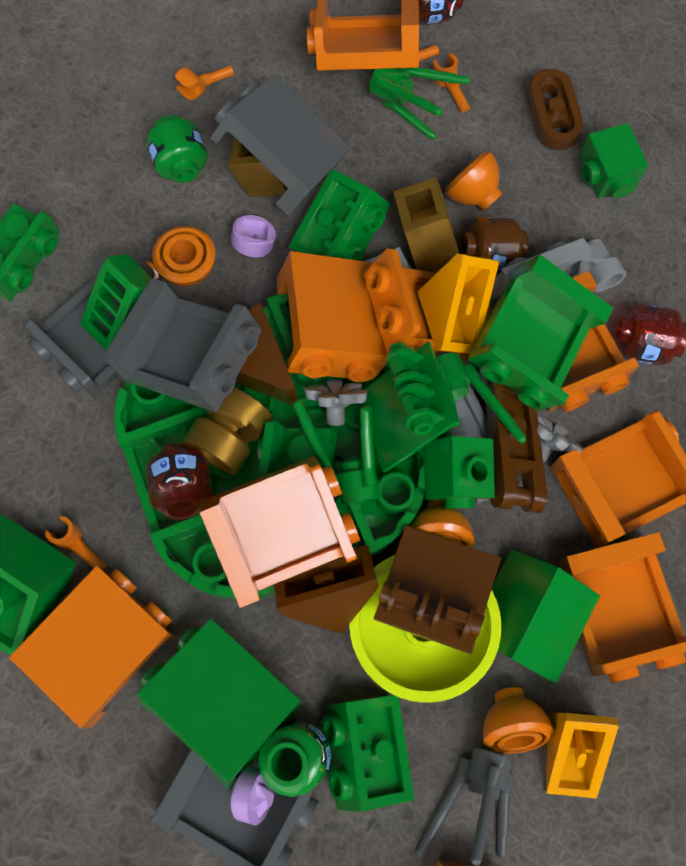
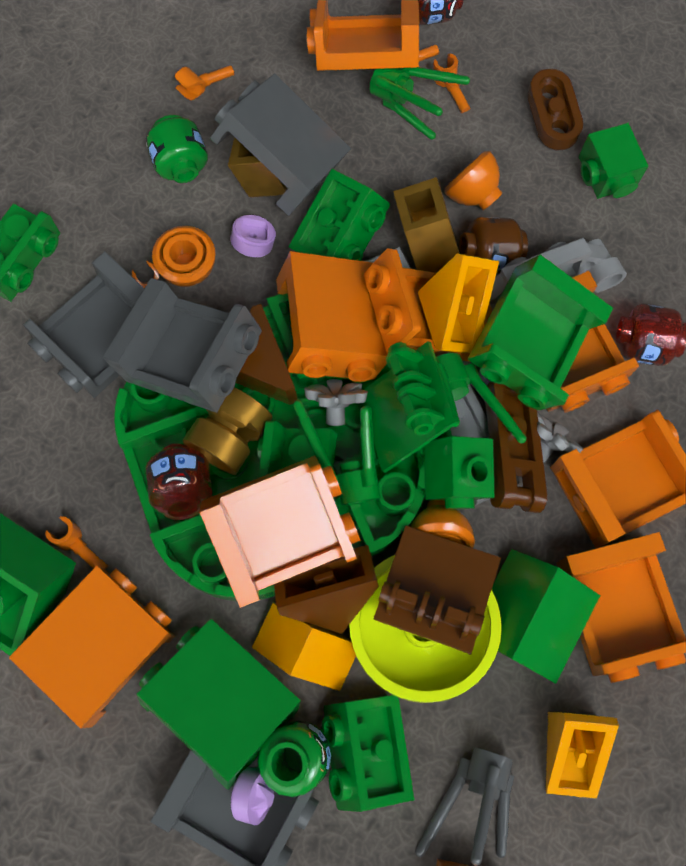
green slope [80,254,151,351] -> none
orange brick [482,687,554,754] -> none
none -> light orange slope [252,602,356,691]

